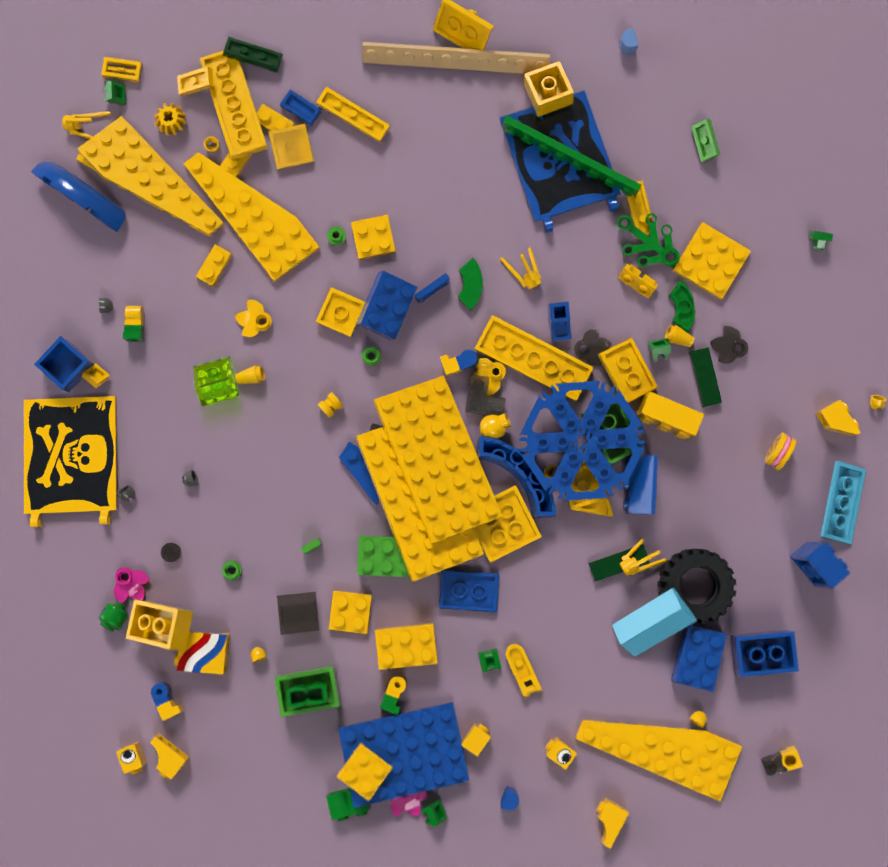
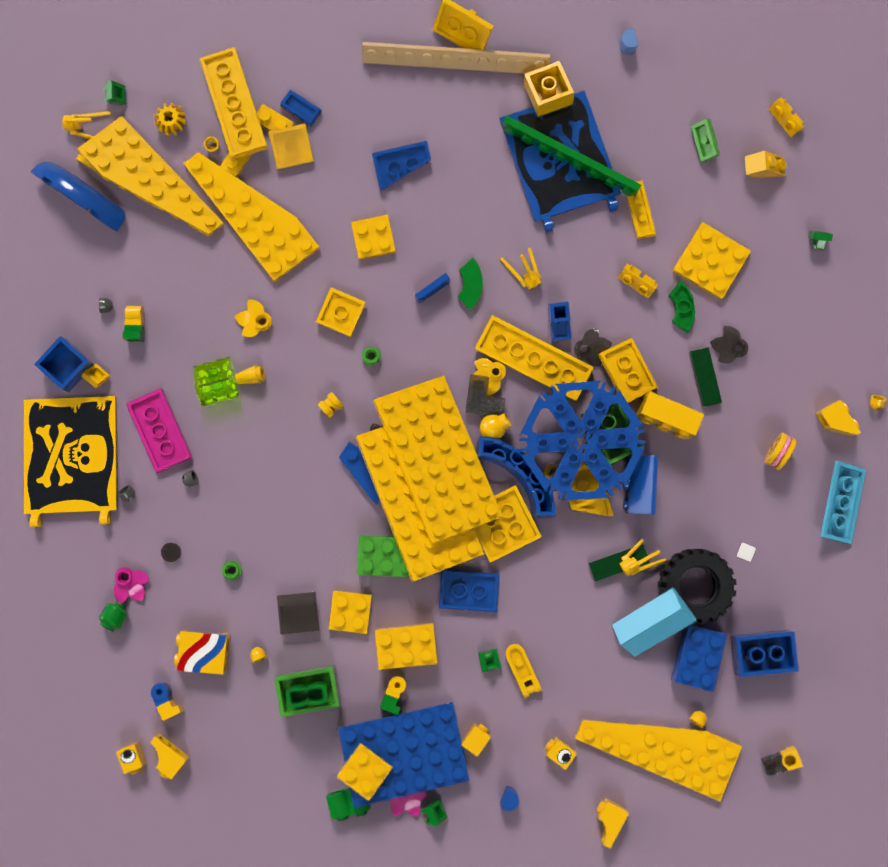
yellow tile [101,57,143,83] -> none
yellow brick [126,600,193,651] -> none
yellow plate [177,66,214,96] -> none
yellow plate [196,244,232,287] -> none
dark green tile [223,37,283,73] -> none
bright green tile [301,538,323,554] -> none
yellow plate [316,87,390,143] -> none
bright green plate [327,226,346,246] -> none
blue brick [356,270,417,340] -> none
leg [440,349,479,376] -> none
green plant [617,213,680,267] -> none
green tile [648,339,672,362] -> none
yellow cone [664,325,695,347] -> none
blue brick [790,542,850,589] -> none
none -> dark pink tile [126,388,193,473]
none -> blue wing [372,141,431,191]
none -> white sticker [737,543,756,562]
none -> yellow slope [745,151,787,178]
none -> yellow hinge [768,97,805,137]

